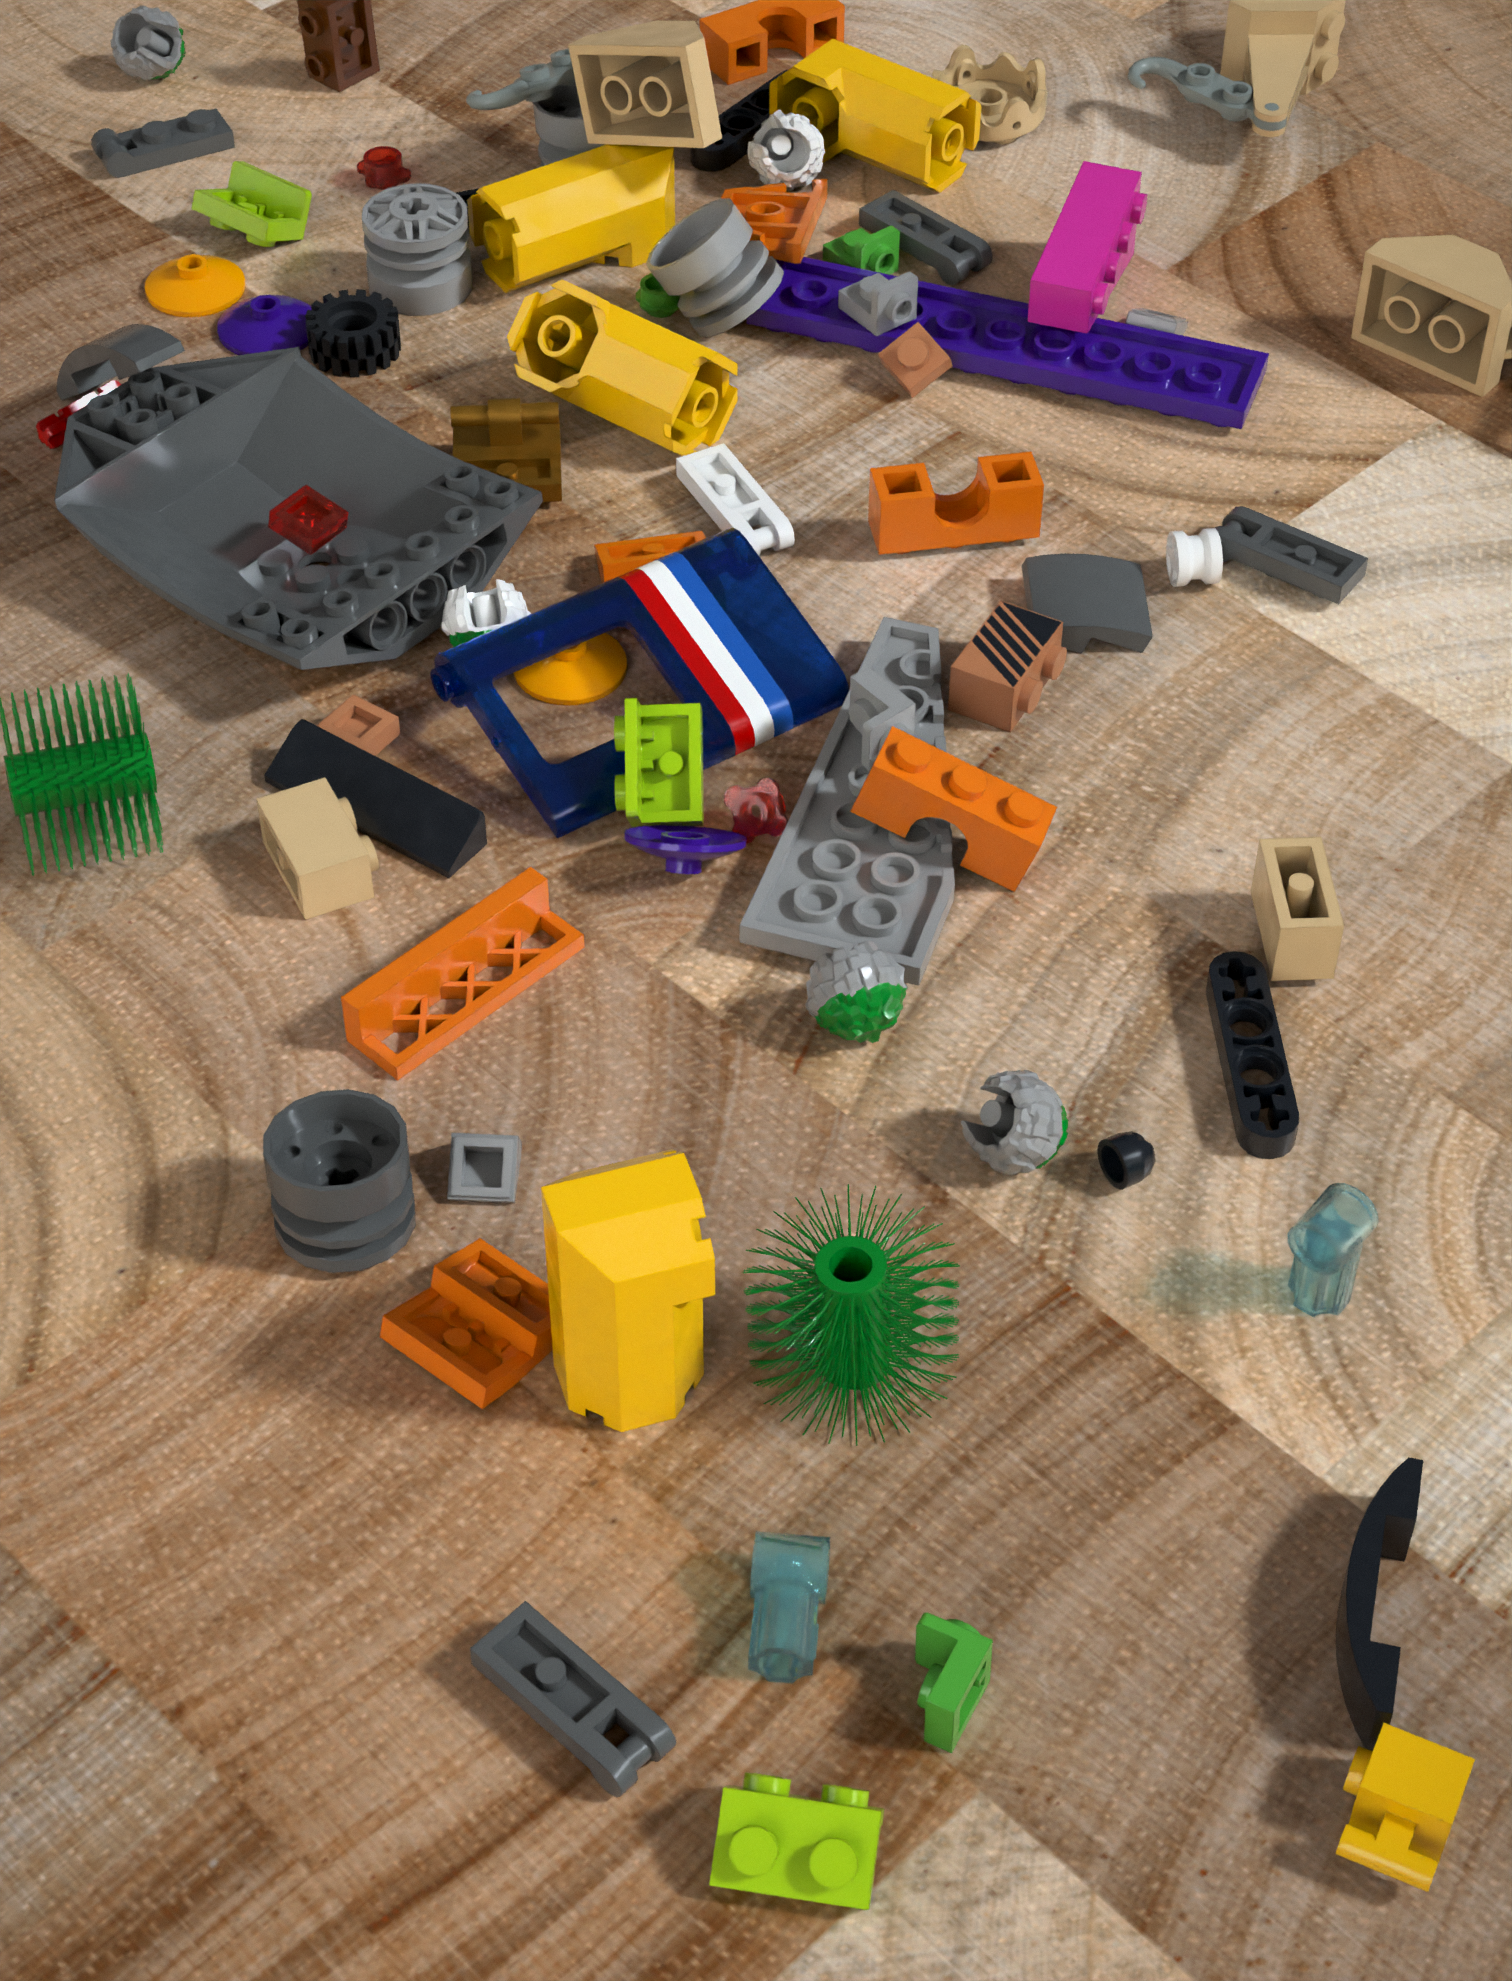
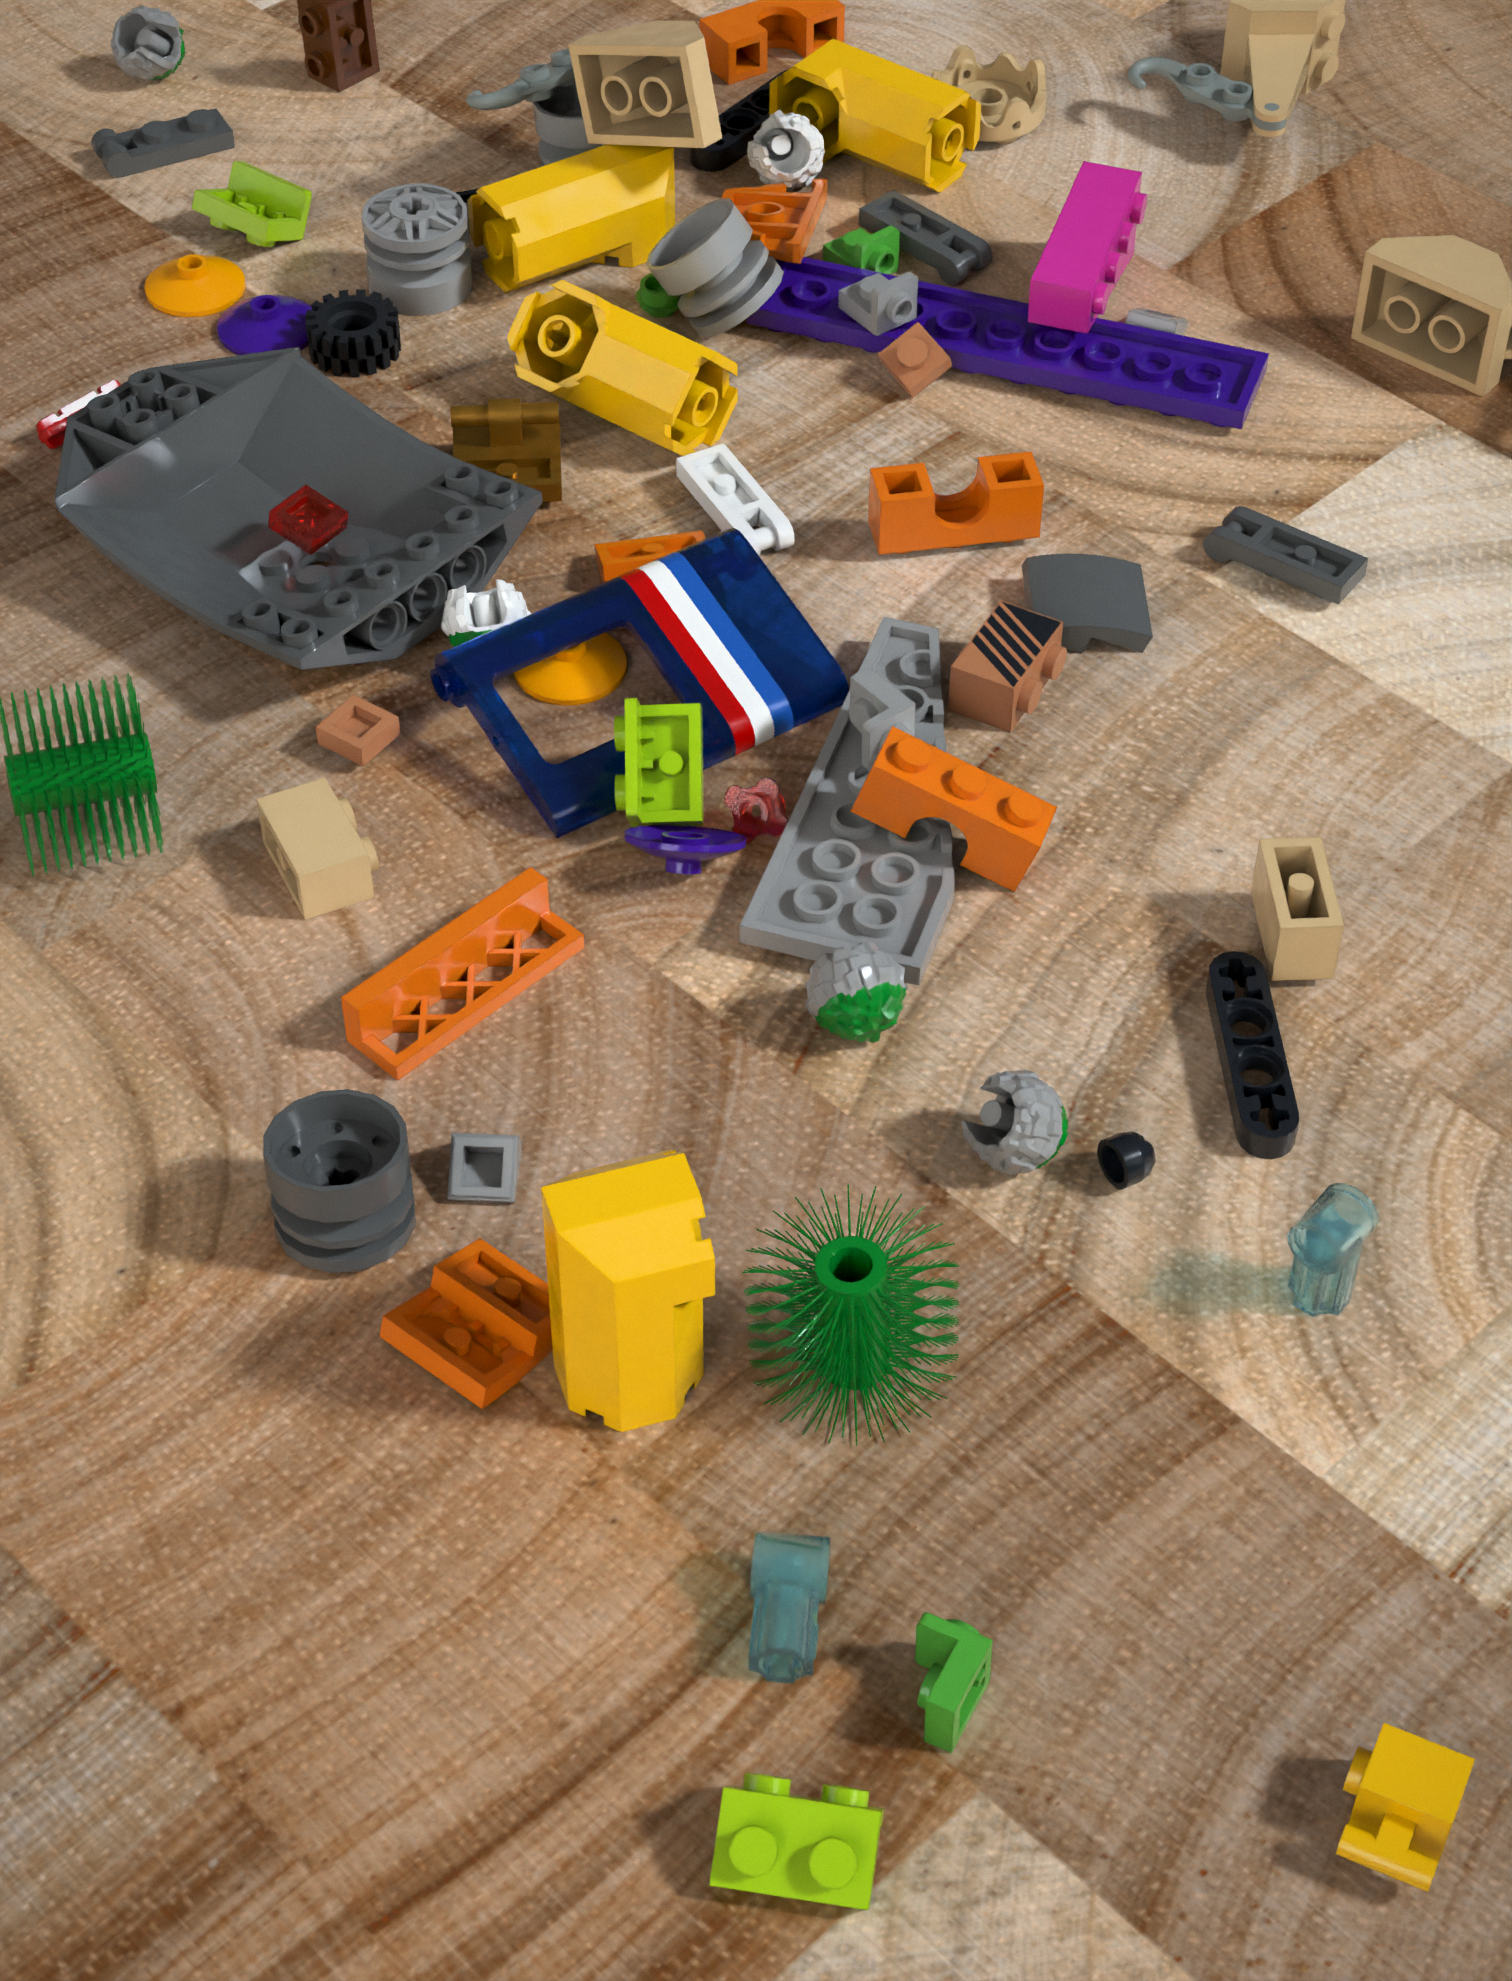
dark grey slope [56,324,185,400] -> none
black slope [264,719,487,878] -> none
clear red plate [357,146,411,190] -> none
dark grey plate [470,1601,676,1797] -> none
white wheel [1166,528,1223,587] -> none
black slope [1335,1457,1423,1751] -> none

